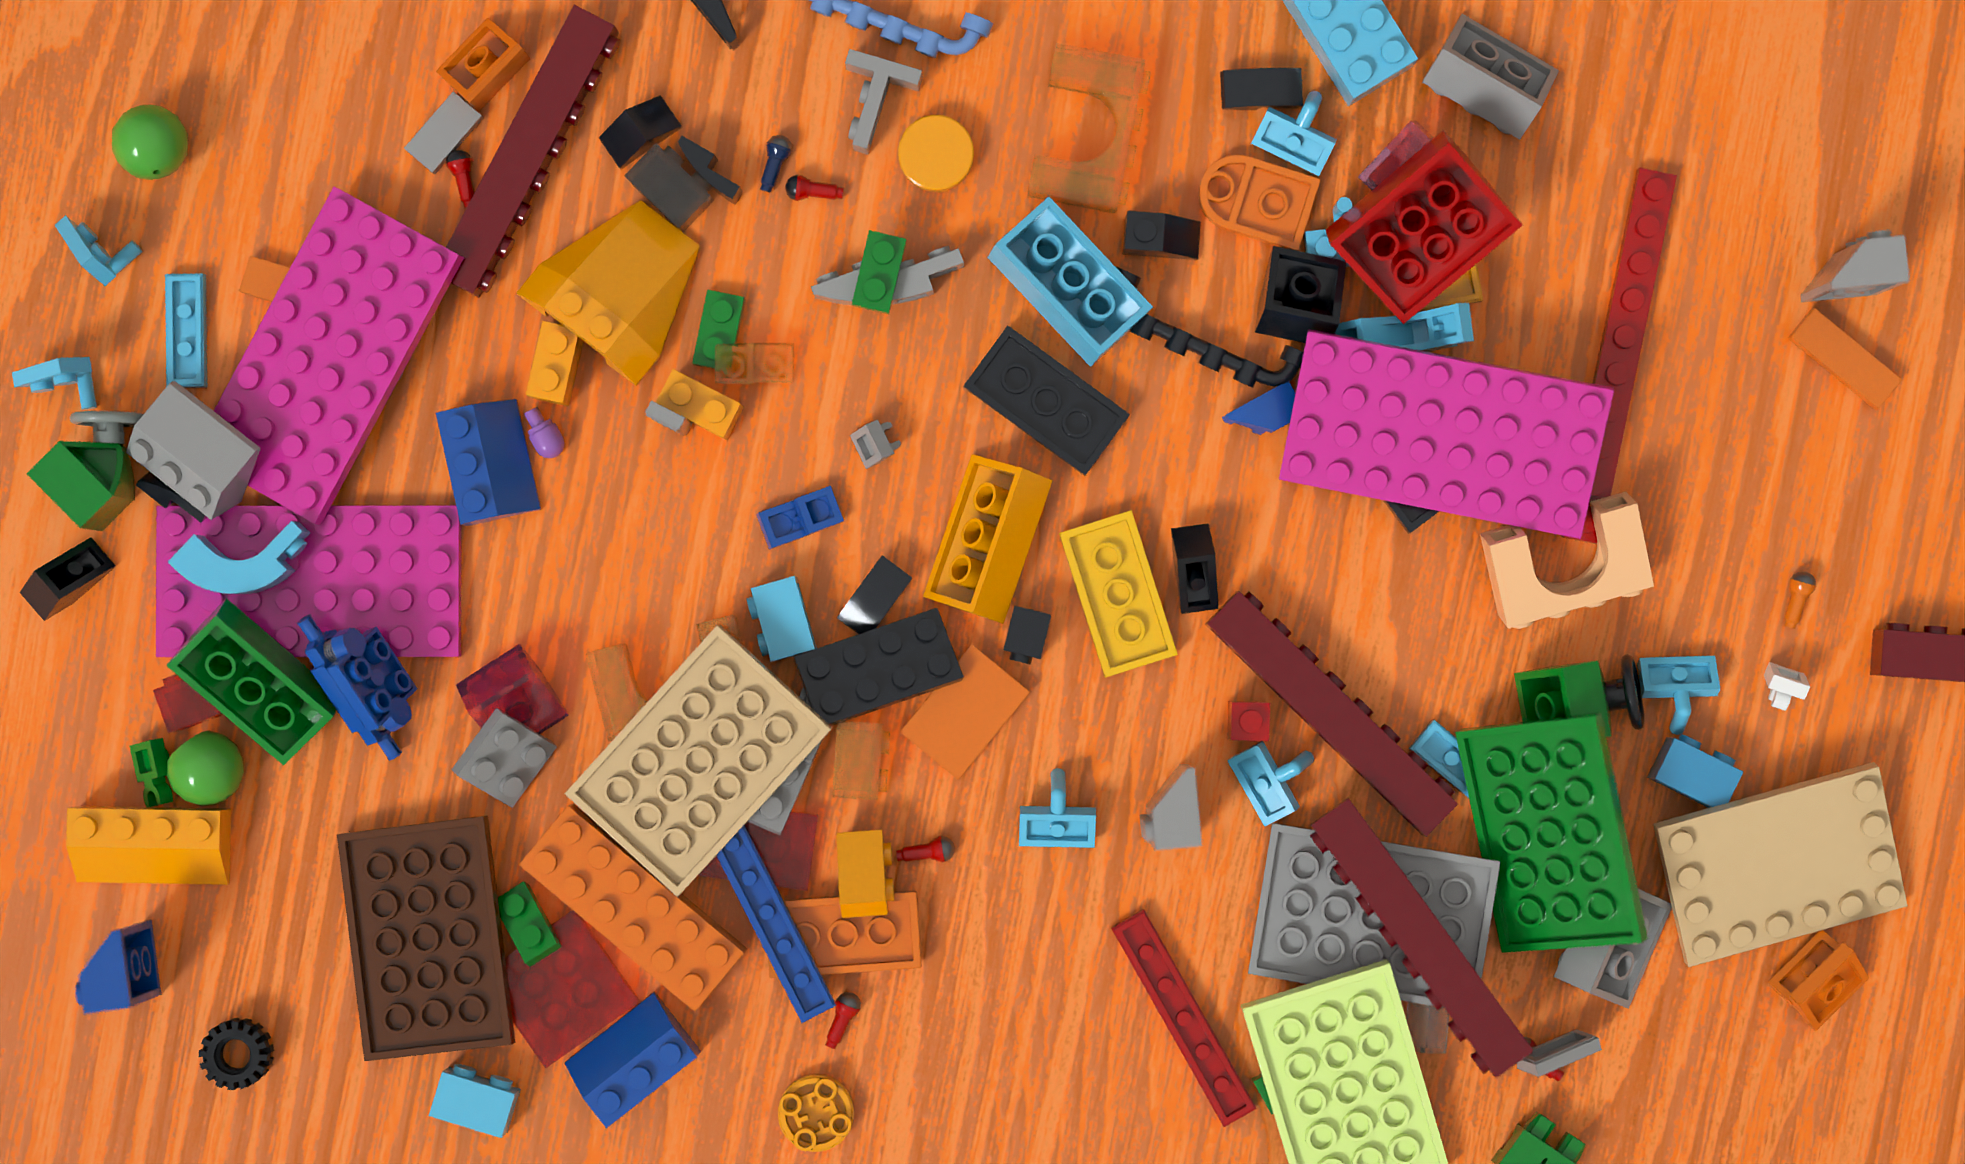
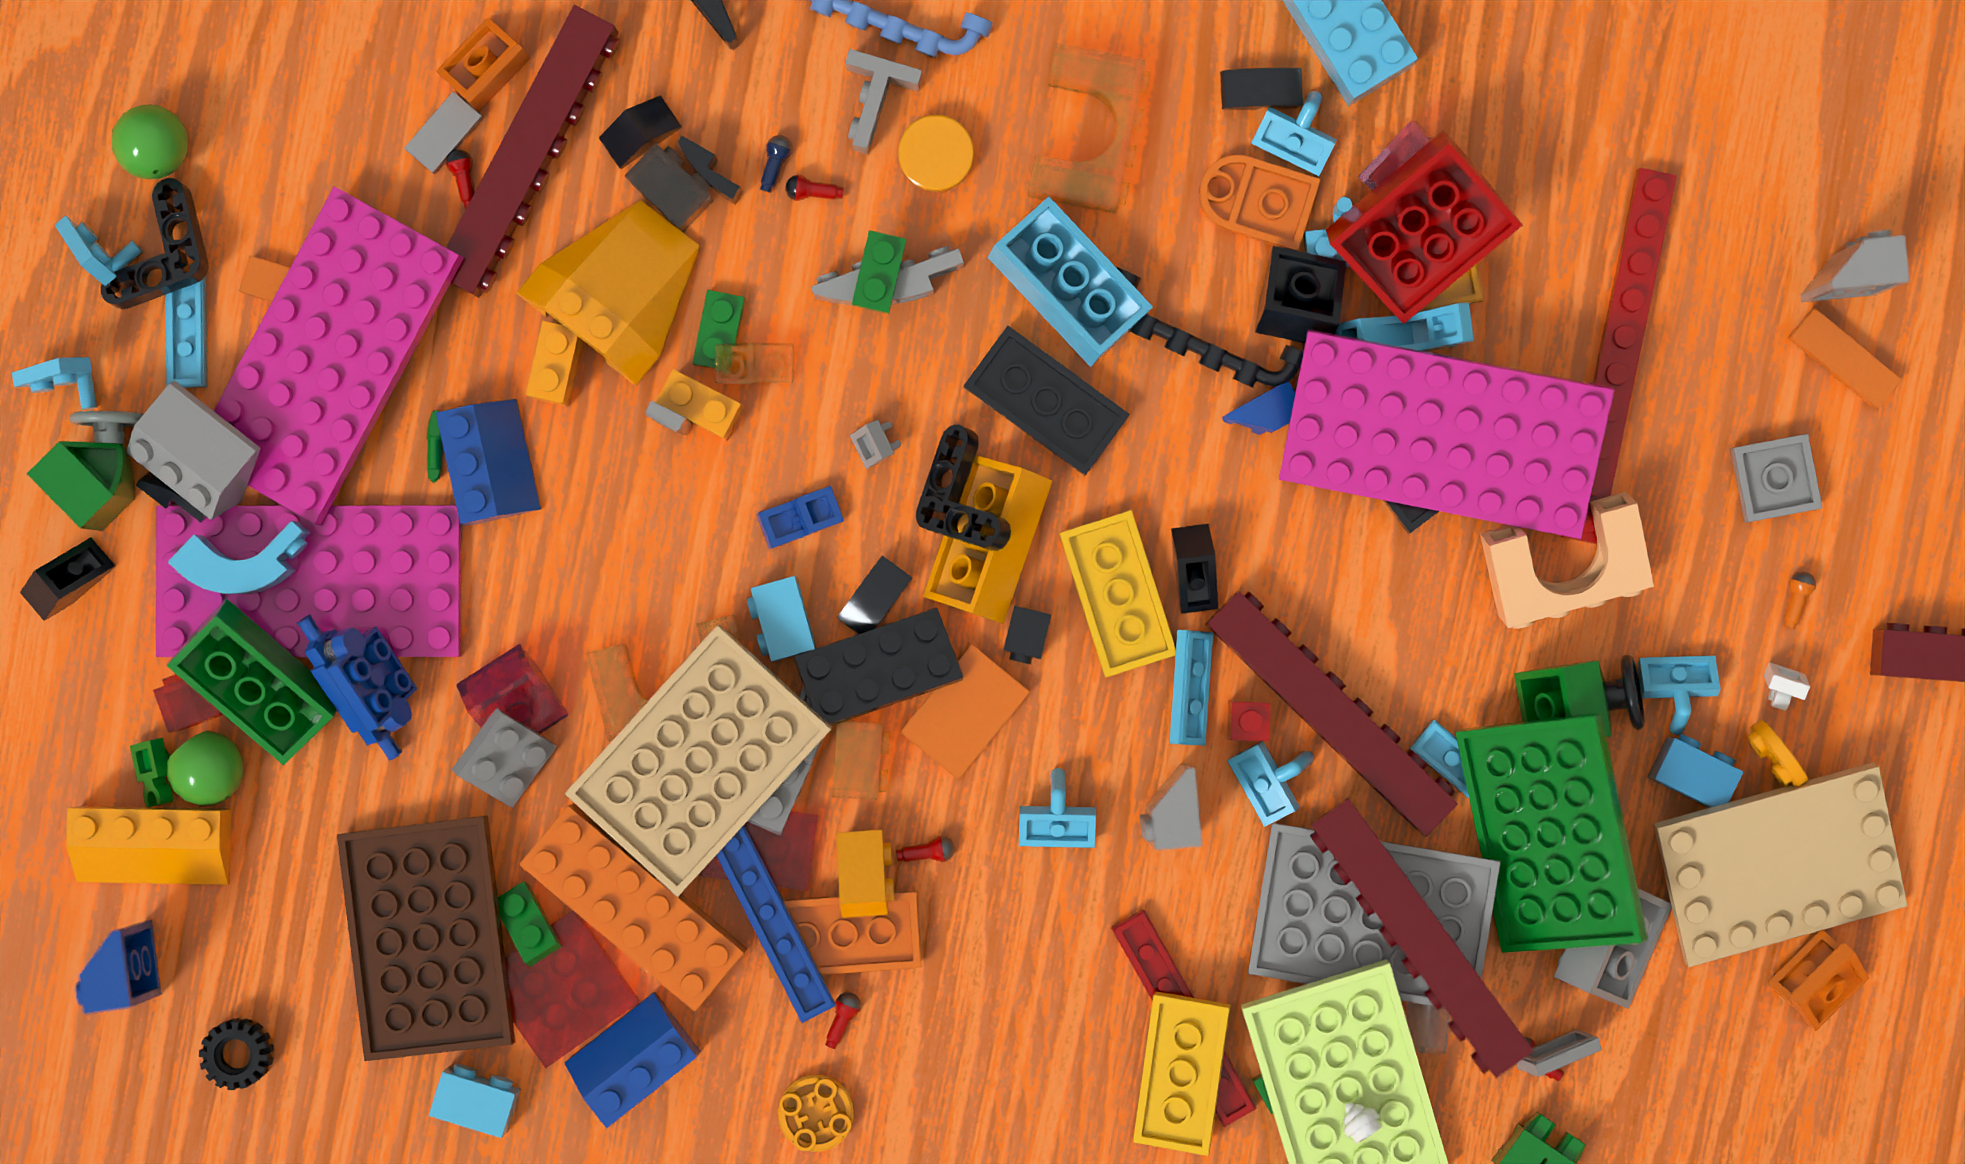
medium lavender cylinder [524,407,564,458] -> none
black slope [1123,211,1201,260] -> none
light grey slope [1422,14,1559,140] -> none
none -> black beam [101,178,209,309]
none -> green piece [426,410,443,482]
none -> black beam [916,424,1011,551]
none -> yellow plate [1133,992,1231,1156]
none -> medium azure tile [1169,630,1213,746]
none -> white plate [1344,1102,1382,1144]
none -> light grey plate [1730,434,1822,523]
none -> light orange tile [1747,719,1808,787]

